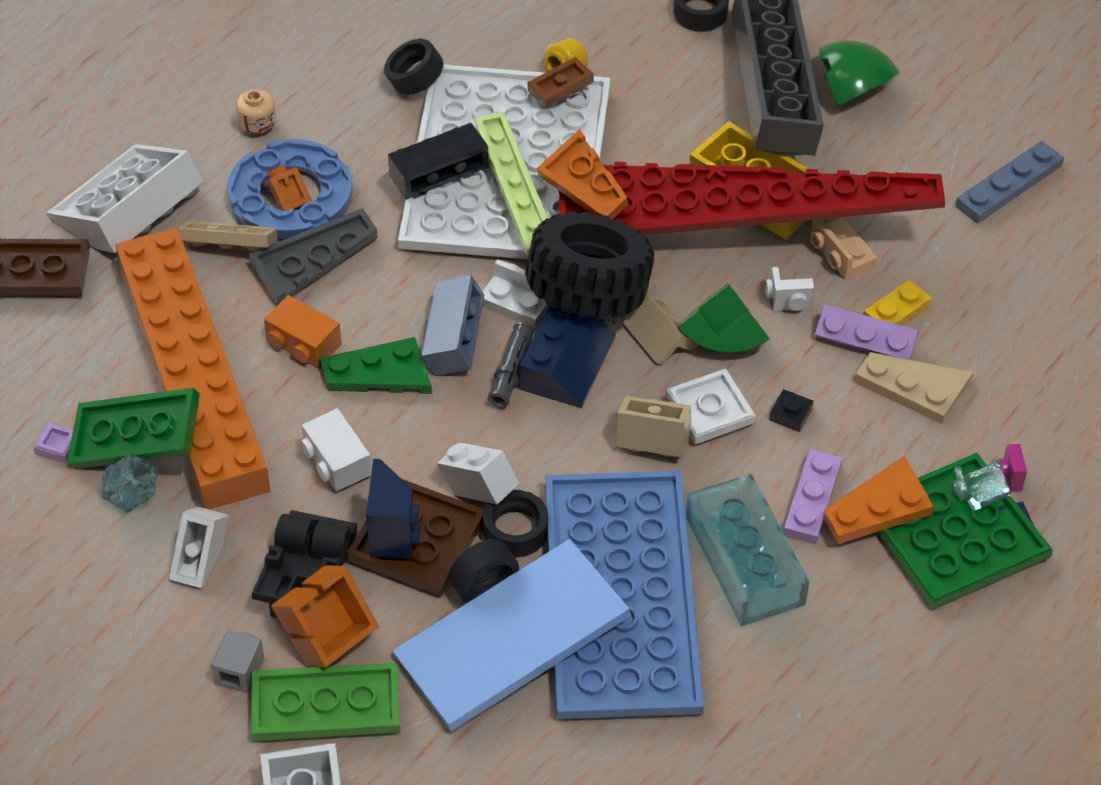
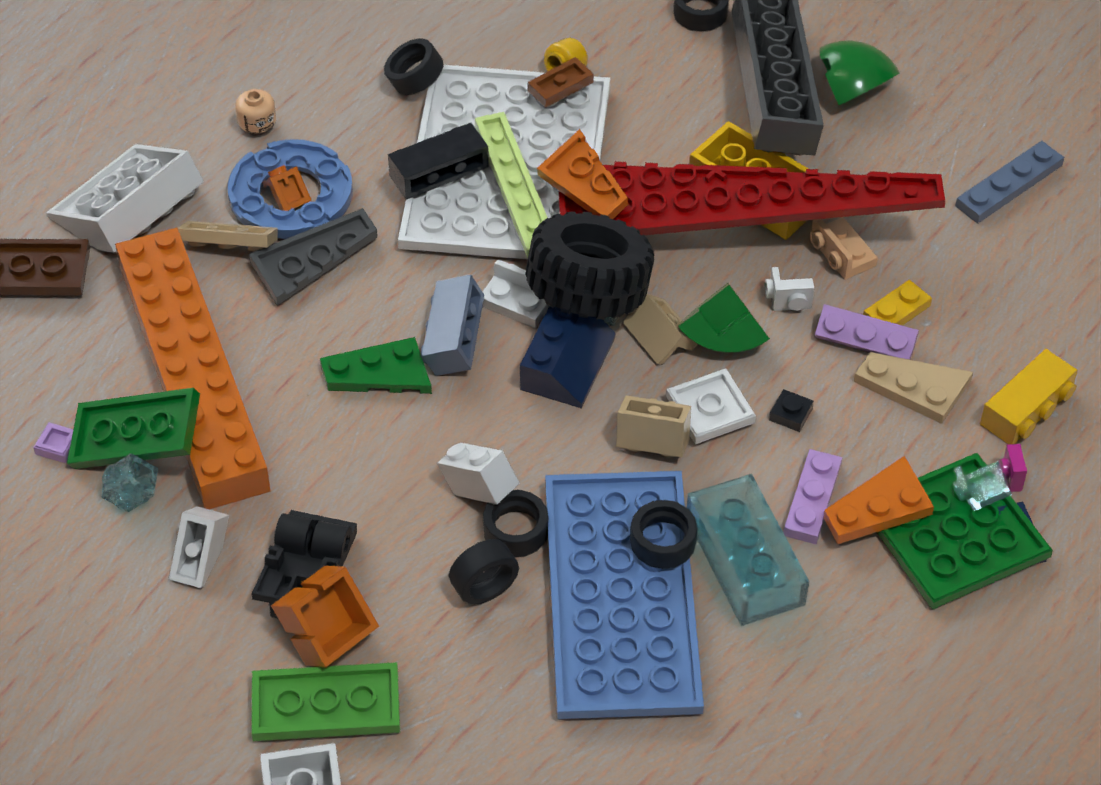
light grey brick [211,630,264,694] -> none
orange brick [264,295,342,369] -> none
white brick [300,408,372,492] -> none
reddish brown plate [346,479,485,596] -> none
dark blue slope [366,458,421,559] -> none
light blue tile [392,539,631,732] -> none
dark grey pin [488,322,534,408] -> none
none -> black tyre [630,500,698,569]
none -> yellow brick [980,349,1078,445]

